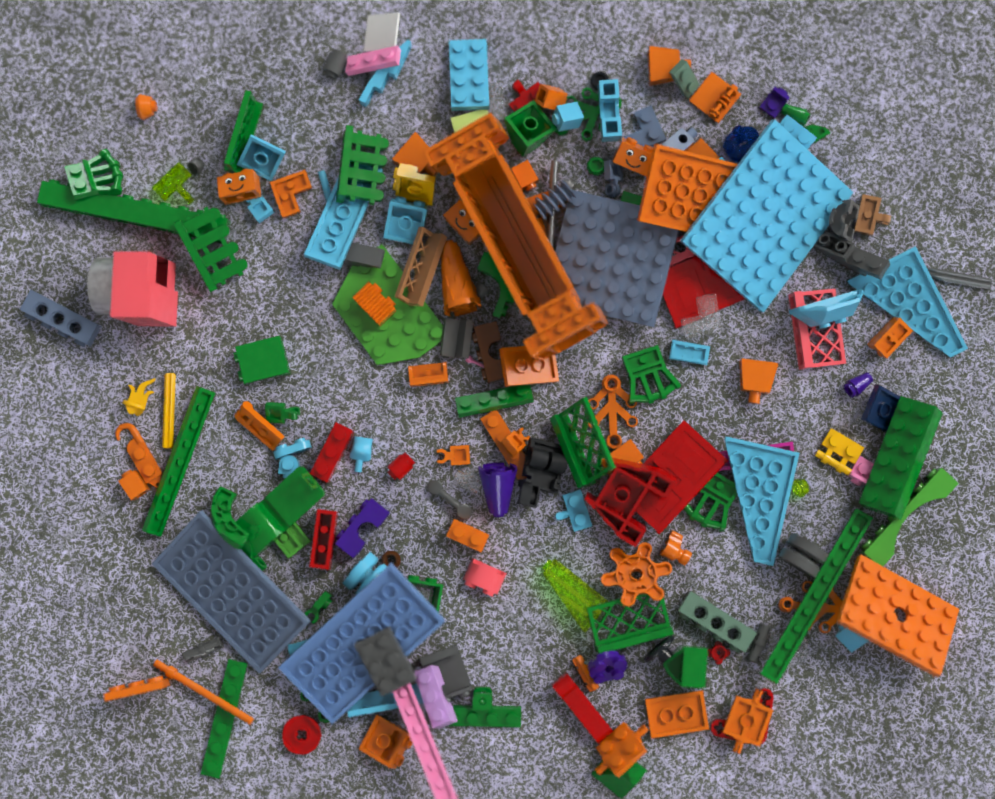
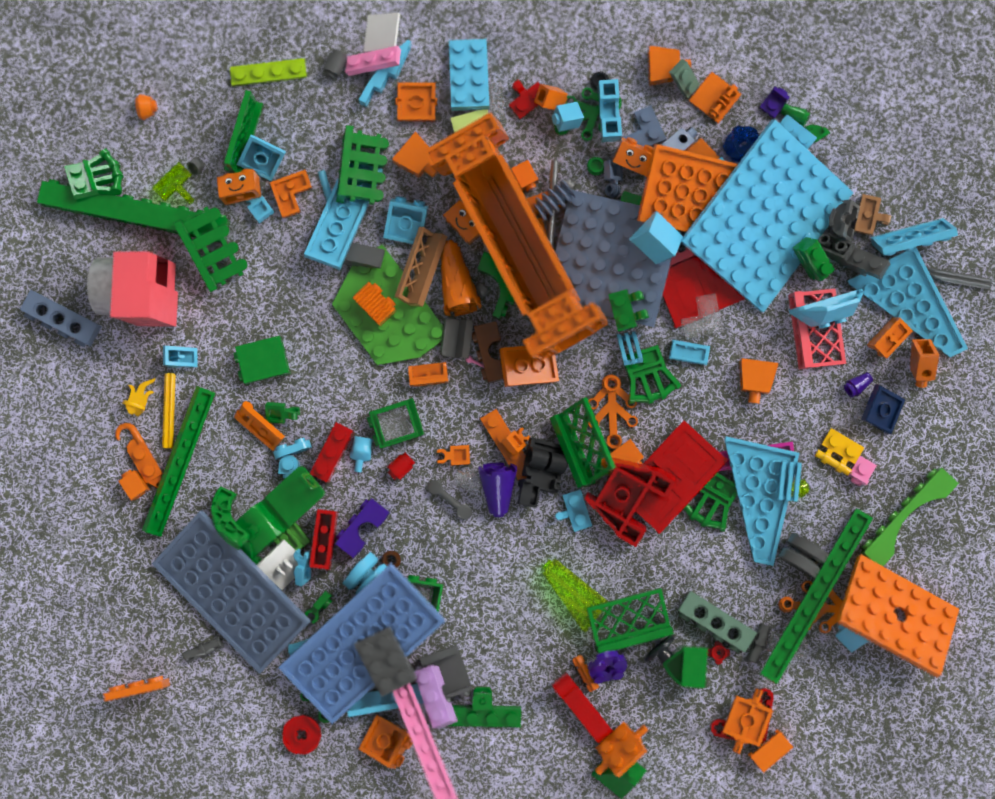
orange bar [153,659,254,725] -> none
green plate [201,659,248,779] -> none
yellow plate [393,163,436,206] -> none
orange brick [446,519,489,552] -> none
green plate [455,385,534,418] -> none
coral cylinder [463,558,507,597] -> none
green slope [504,100,557,157] -> none
orange plate [601,542,672,607] -> none
orange plate [645,690,709,738] -> none
orange piece [660,530,692,566] -> none
green brick [859,396,943,520] -> none
none -> medium azure slope [163,346,198,368]
none -> lime plate [230,58,307,87]
none -> white piece [257,539,298,590]
none -> medium azure plate [294,549,311,586]
none -> window [367,398,425,449]
none -> orange plate [395,82,437,122]
none -> green plate [608,289,649,332]
none -> medium azure tile [617,331,643,365]
none -> medium azure slope [629,211,683,264]
none -> orange hinge [748,729,794,773]
none -> medium azure tile [777,461,802,502]
none -> green brick [793,237,835,281]
none -> medium azure plate [870,218,958,256]
none -> orange torso [910,339,939,388]

